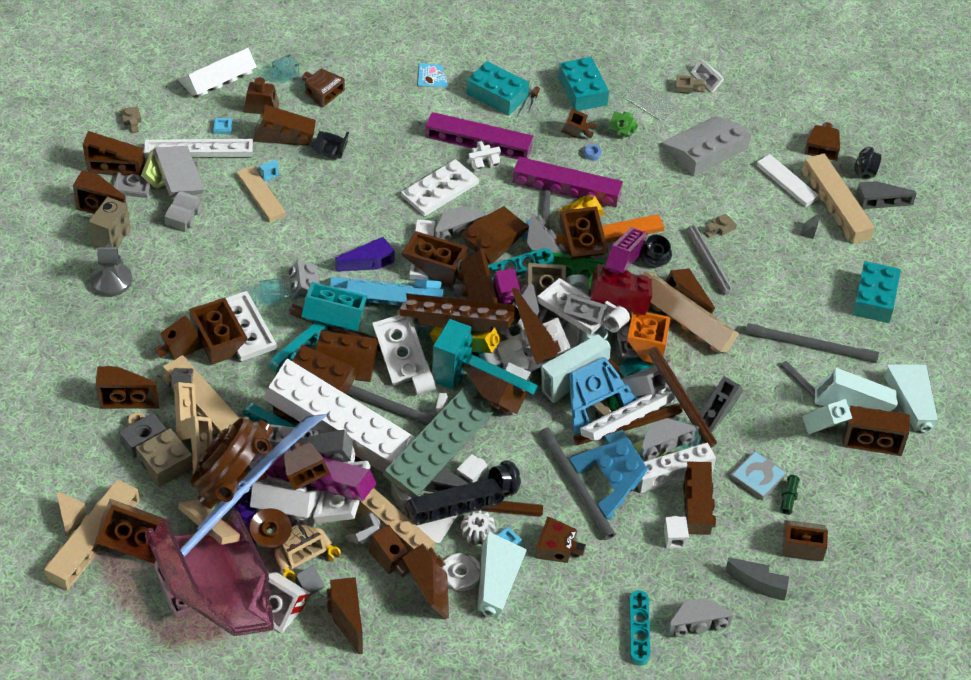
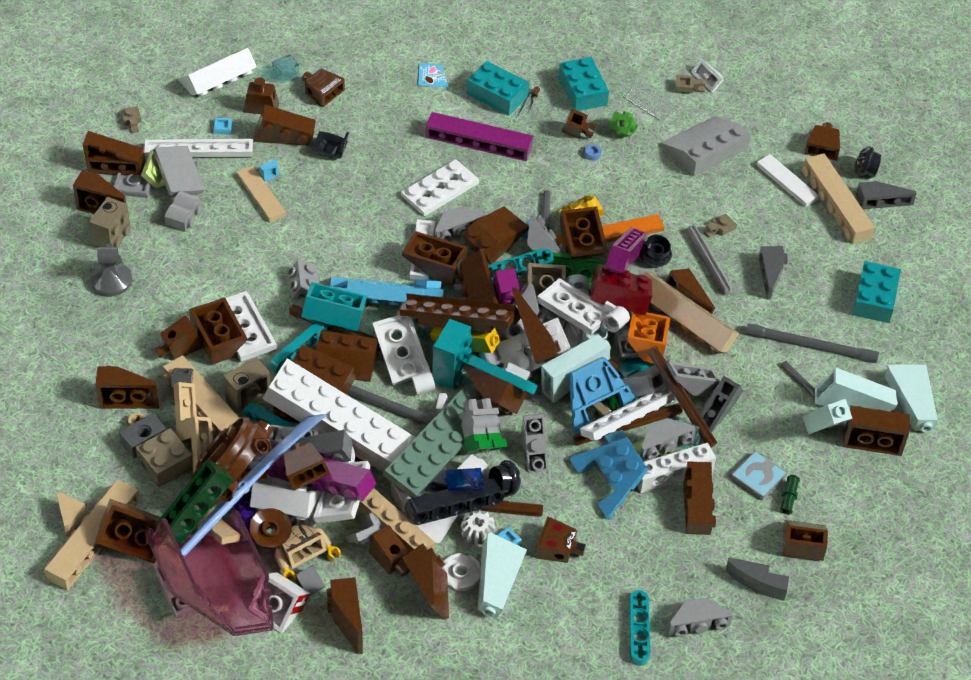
clear light blue brick [259,278,288,306] -> none
dark purple slope [335,237,395,272] -> none
white hips [467,141,501,171] -> none
magenta brick [513,156,623,207] -> none
dark grey piece [539,427,616,540] -> none
light grey panel [563,294,607,324] -> none
white brick [664,516,689,549] -> none
dark grey slope [800,214,820,239] -> none
none -> dark green brick [155,460,233,544]
none -> dark tan brick [223,357,271,414]
none -> clear blue piece [445,468,485,491]
none -> light grey hips [459,398,507,453]
none -> light grey slope [521,413,548,473]
none -> light grey slope [667,362,720,398]
none -> dark grey slope [759,246,788,300]

